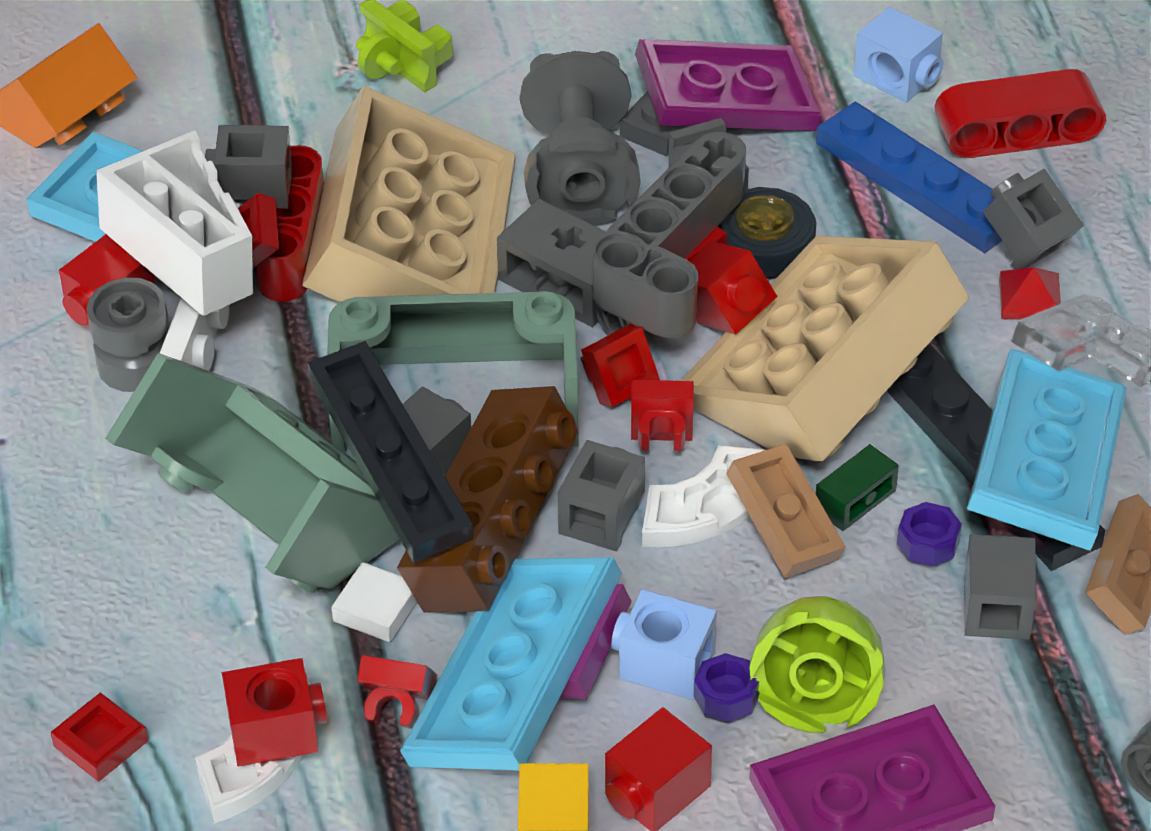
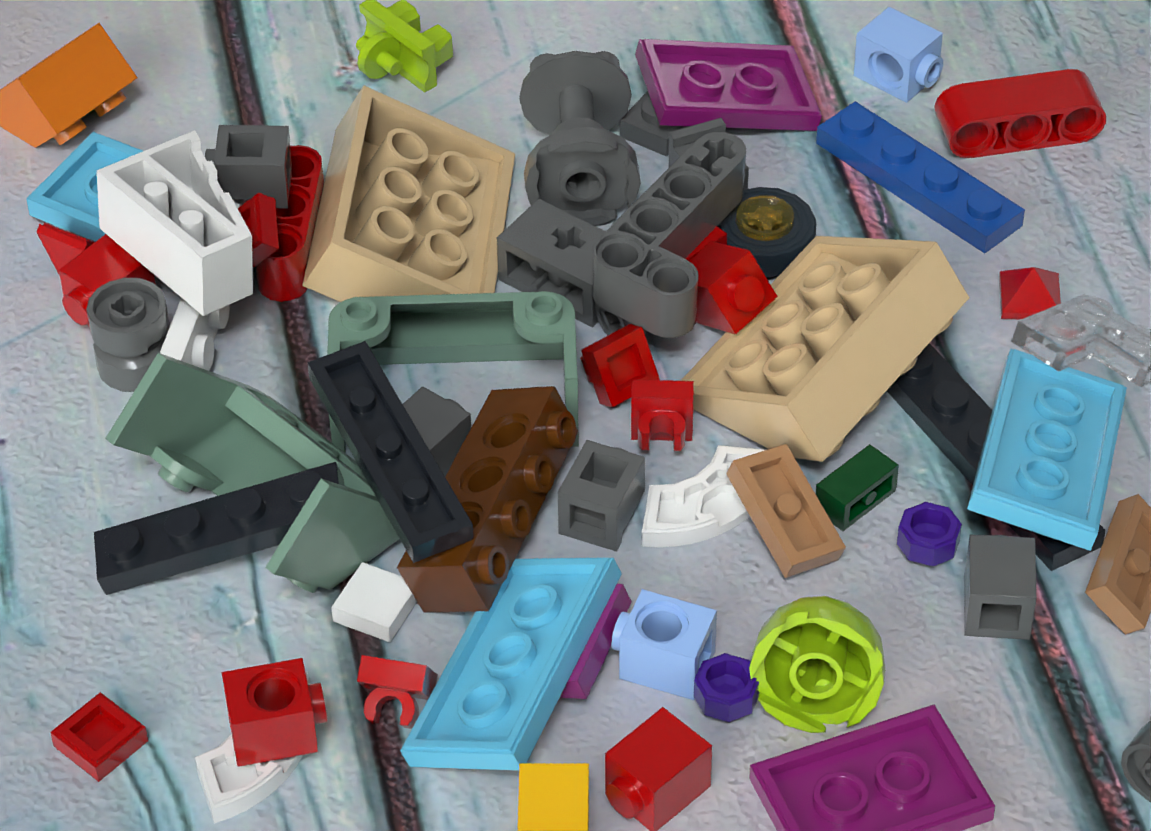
dark grey brick [983,169,1084,269] -> none
none -> red slope [36,223,95,276]
none -> black plate [94,462,345,595]

